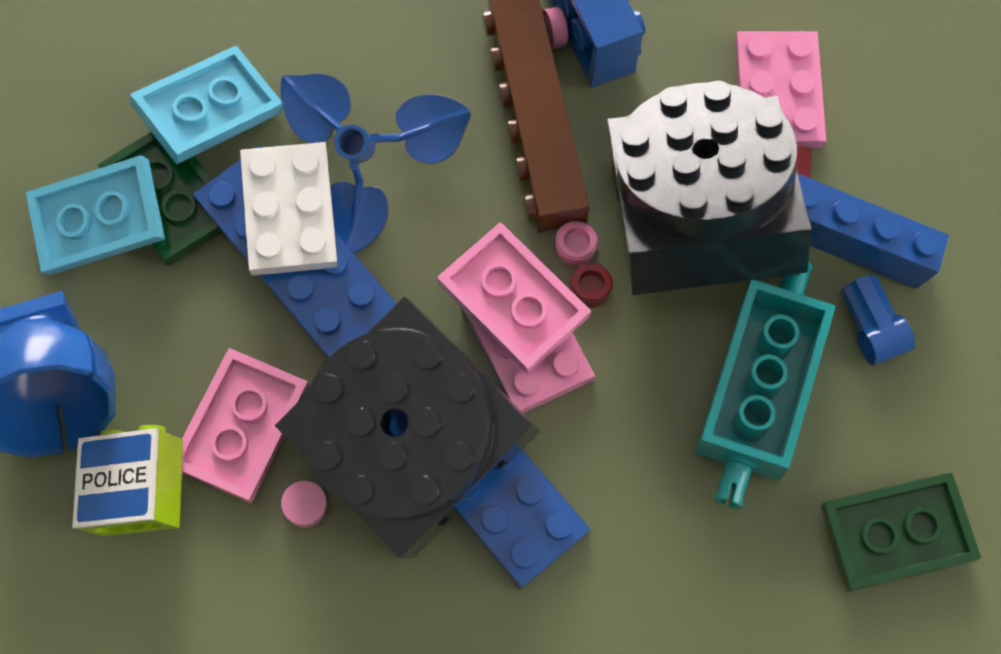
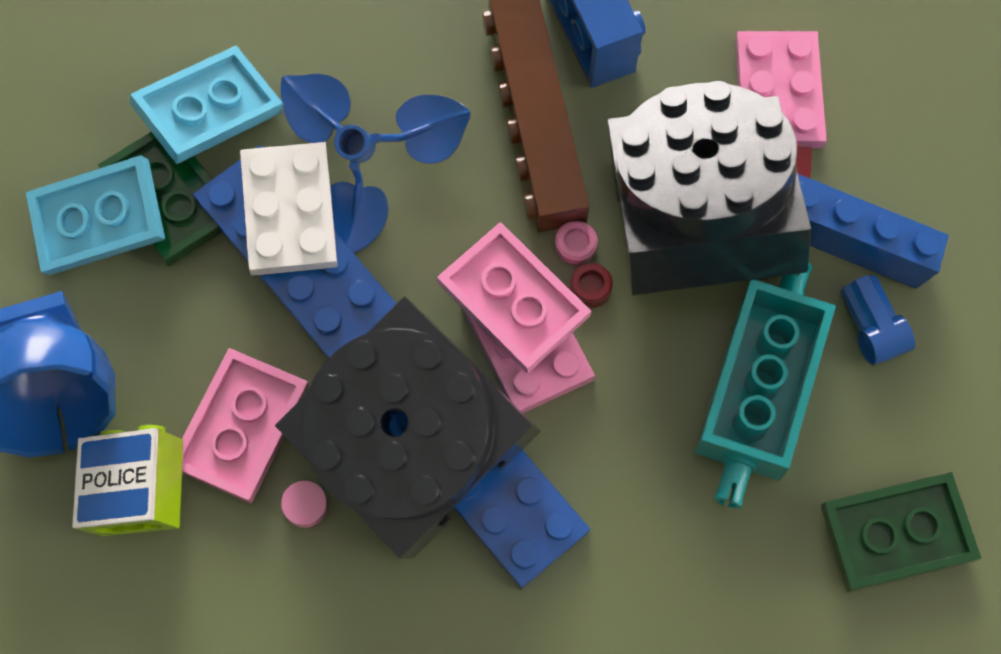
bright pink tile [542,7,568,49] -> none

